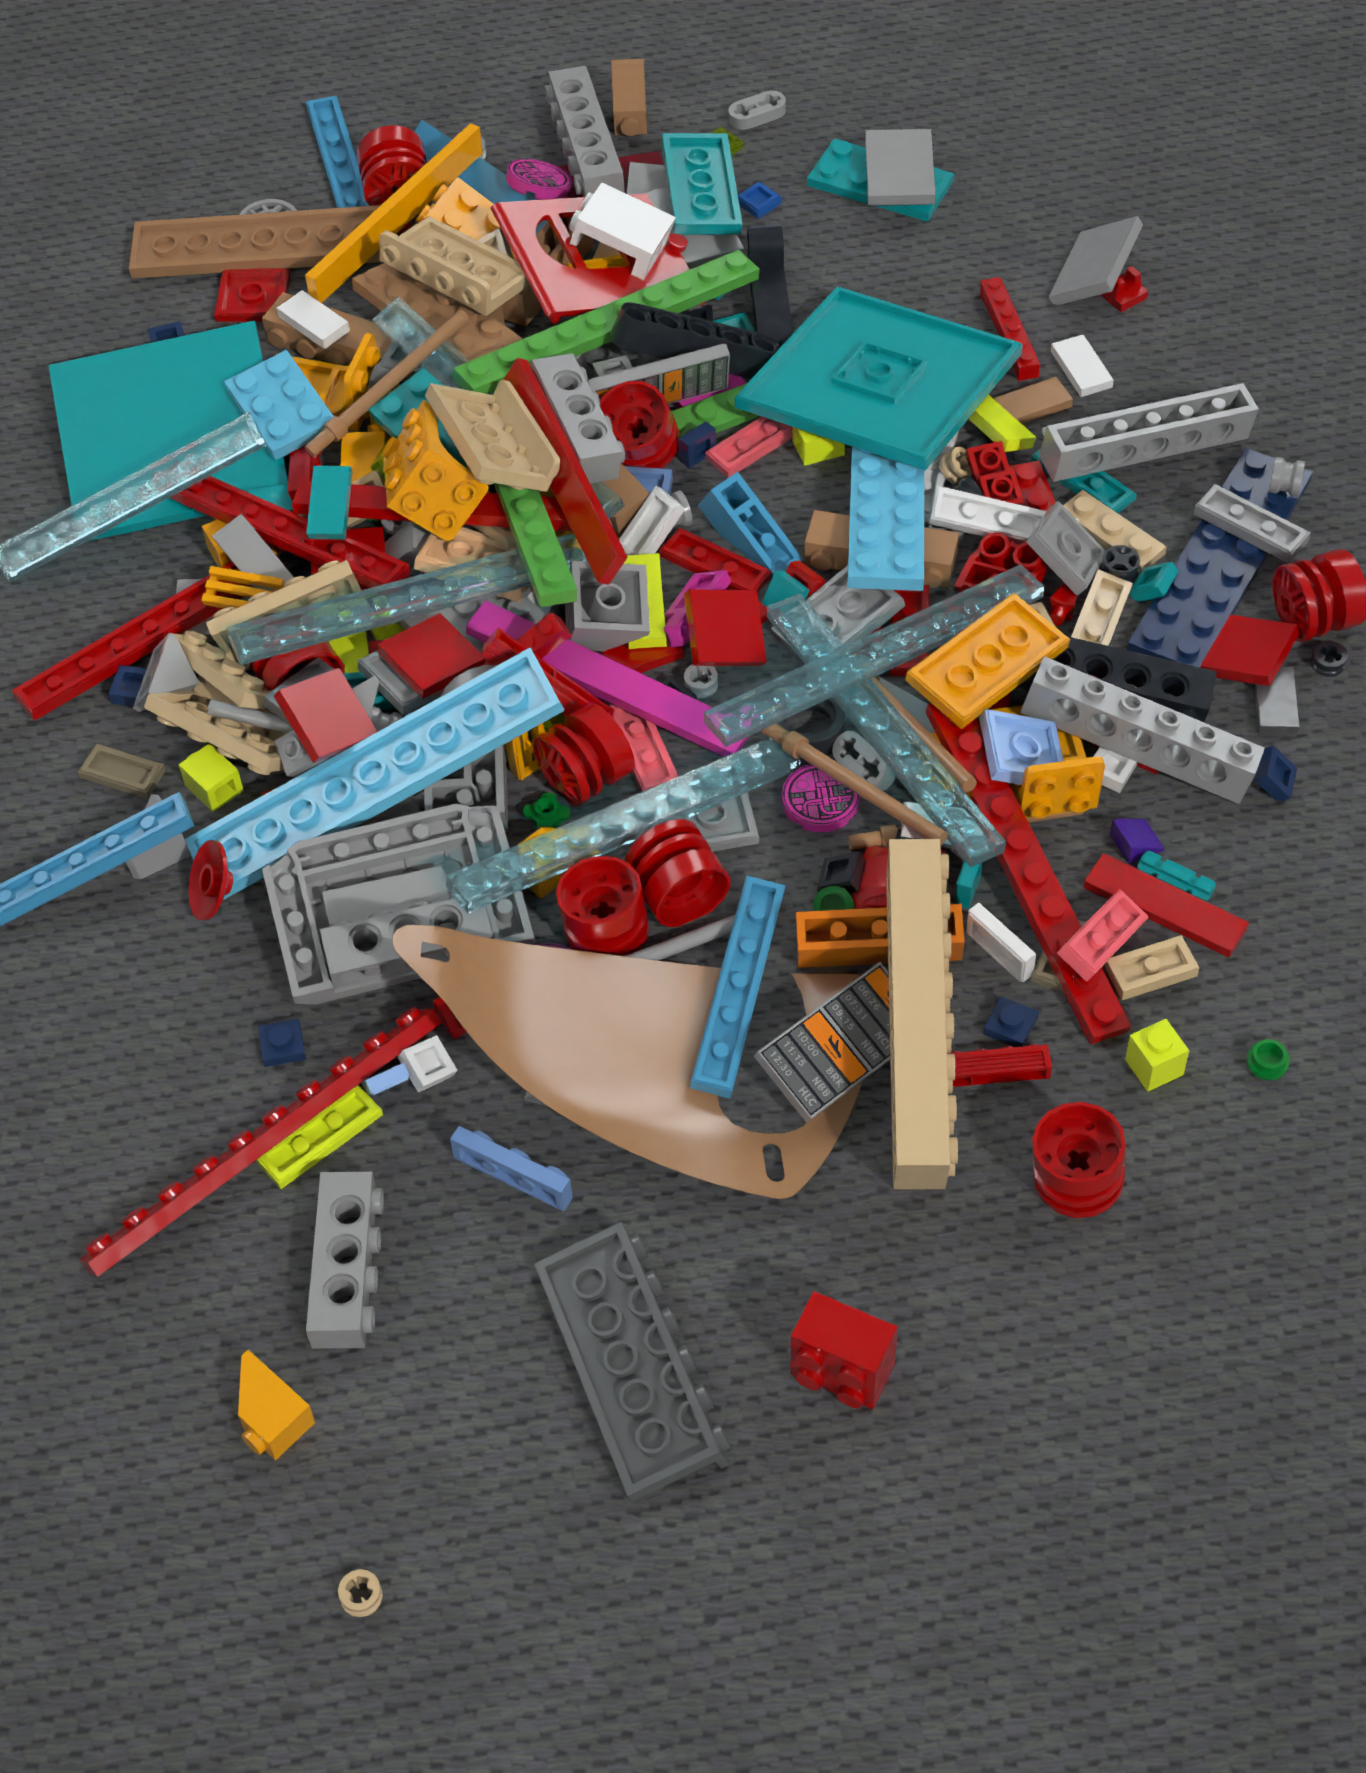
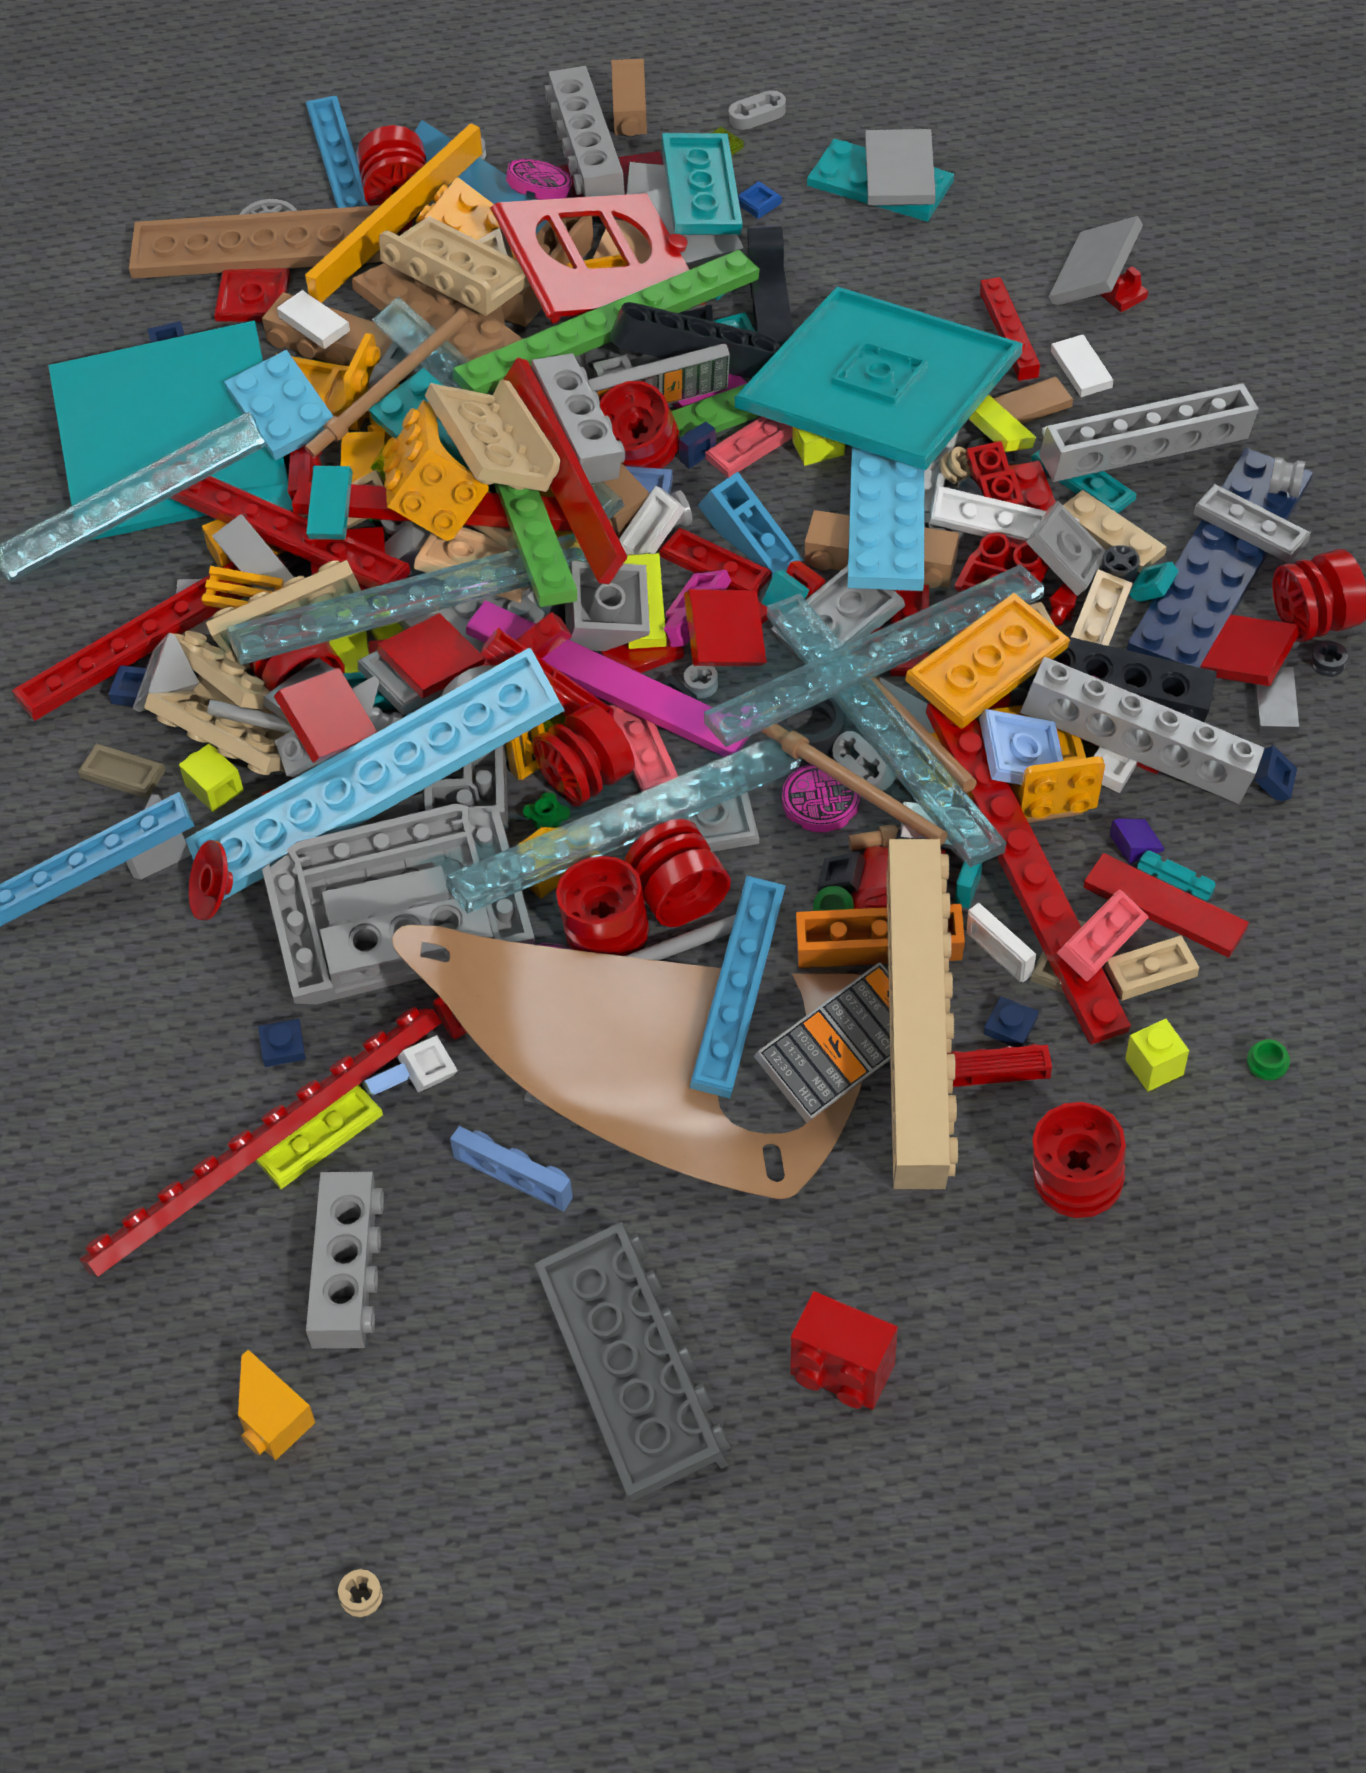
white panel [569,183,676,280] -> none

